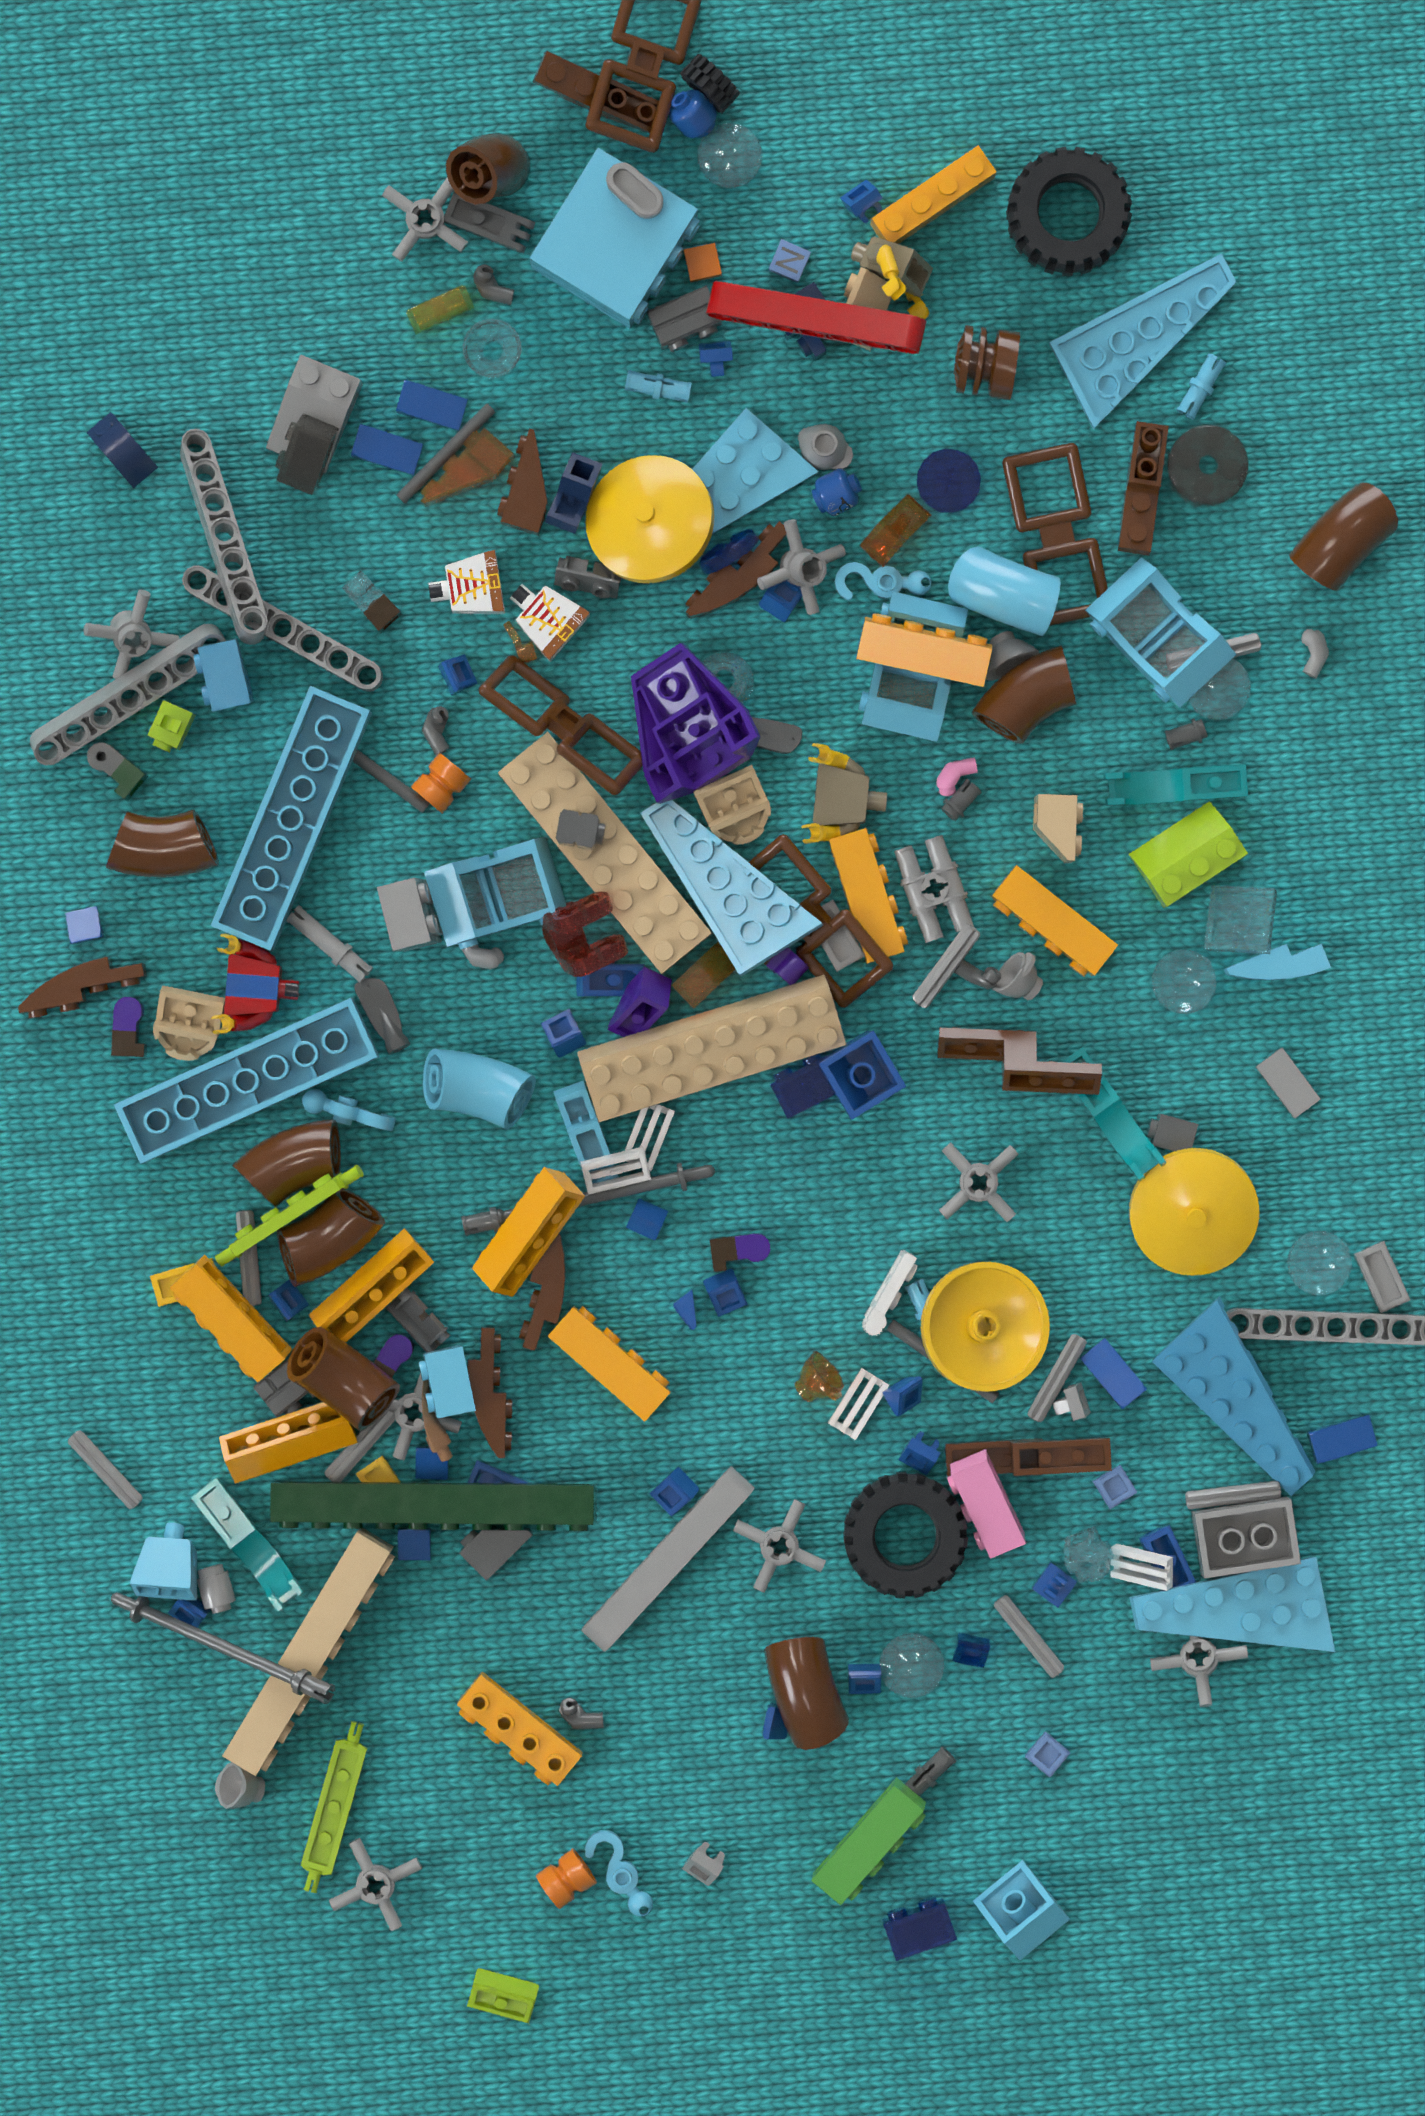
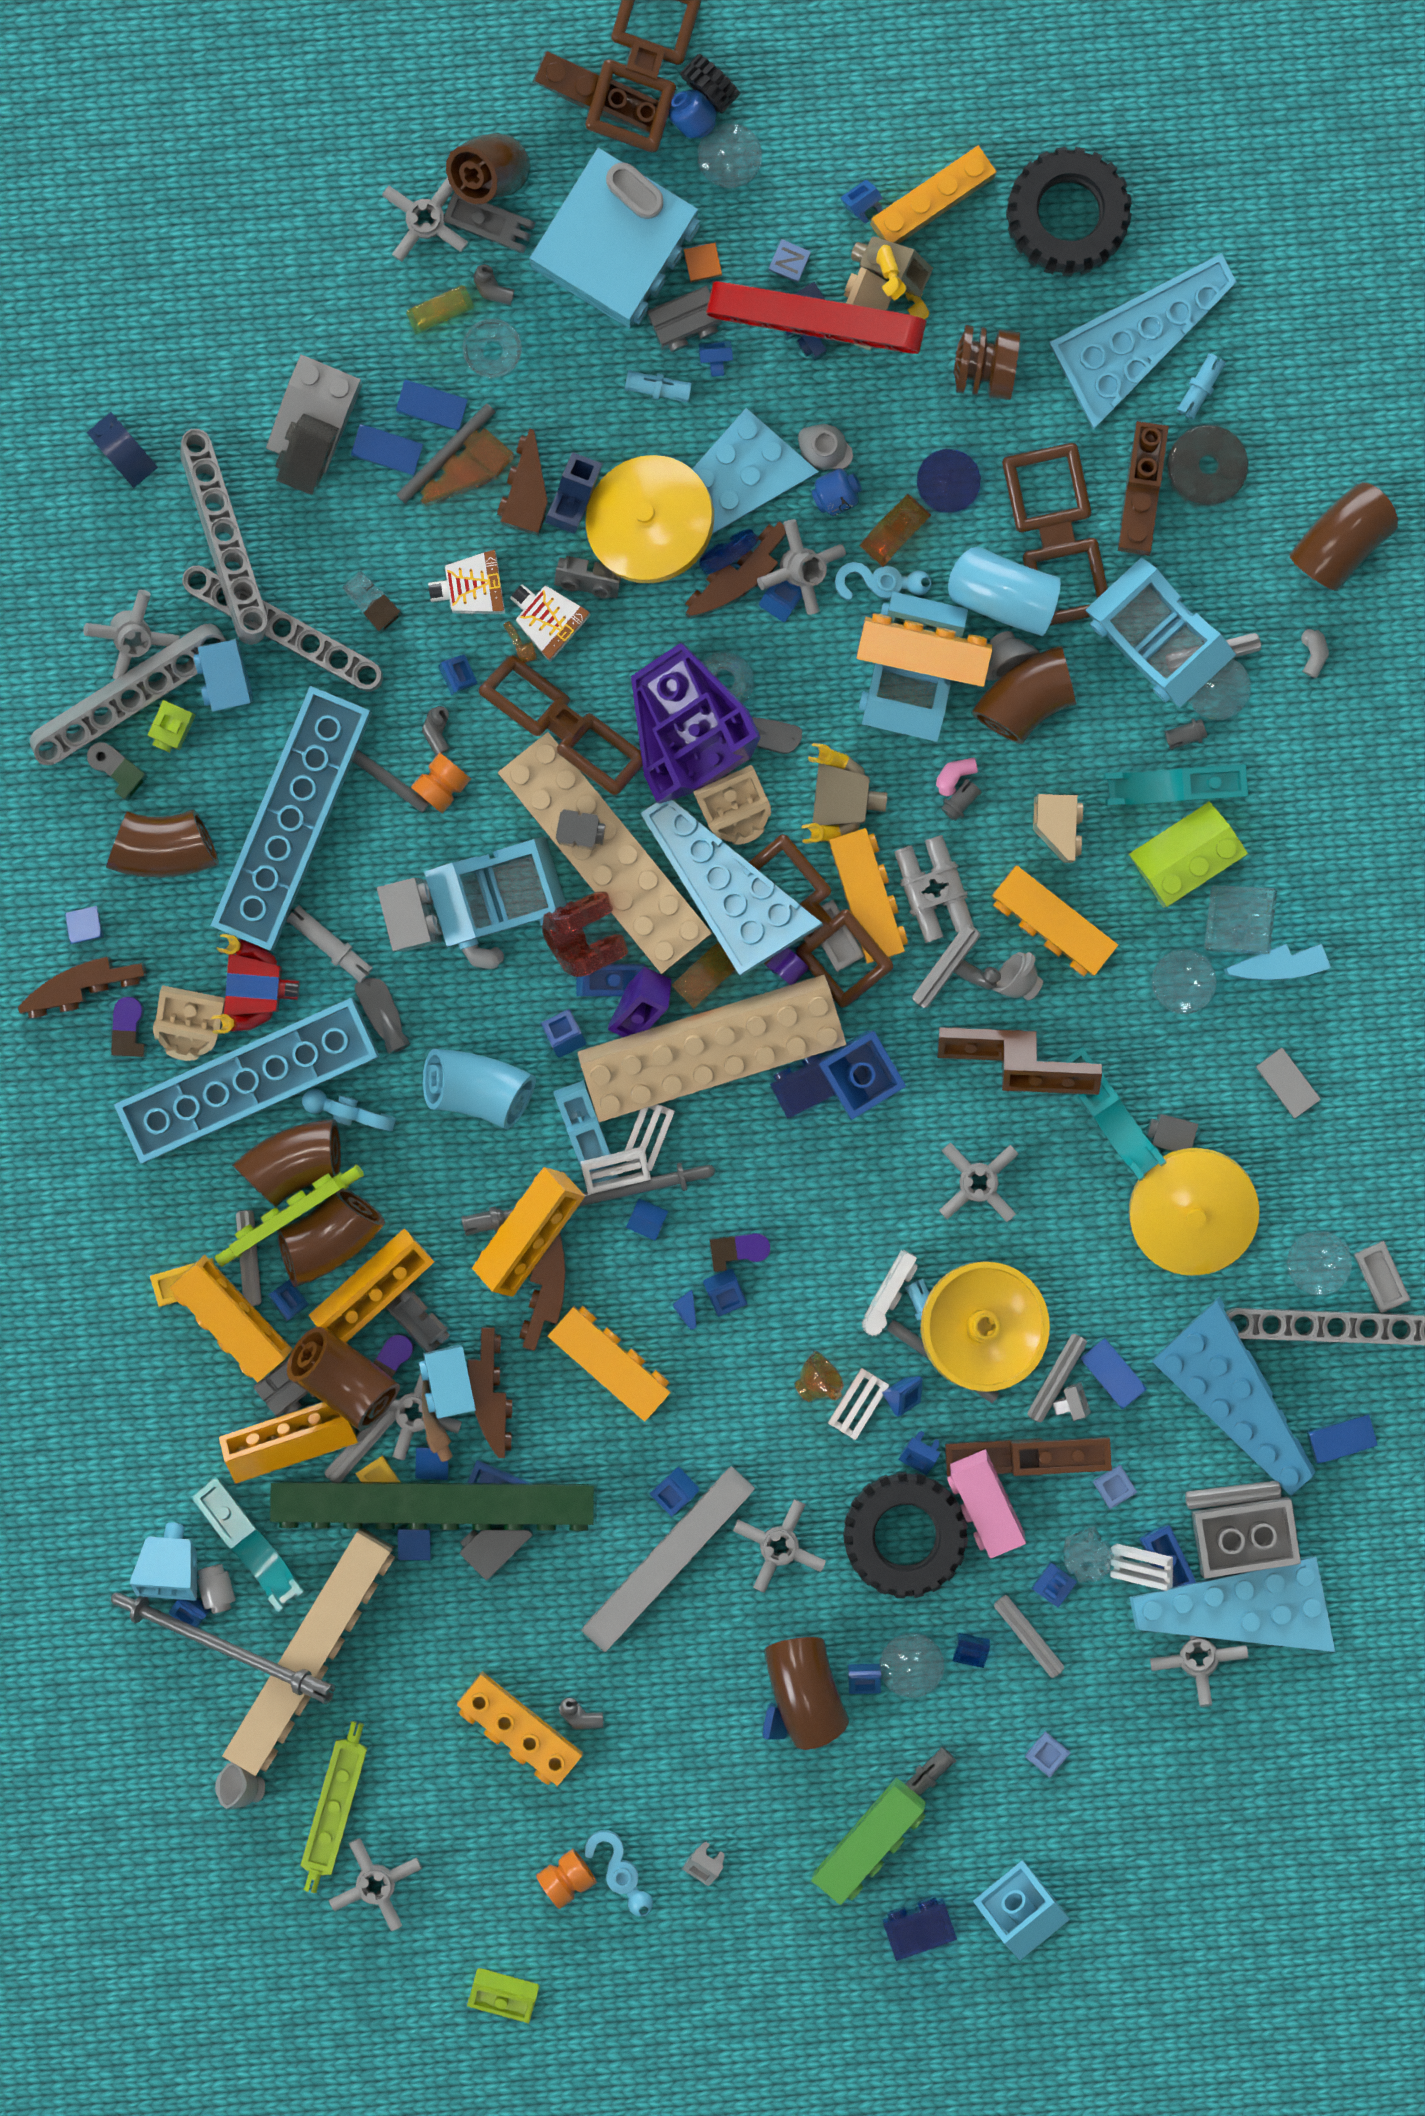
light grey axle [68,1430,143,1509] -> none

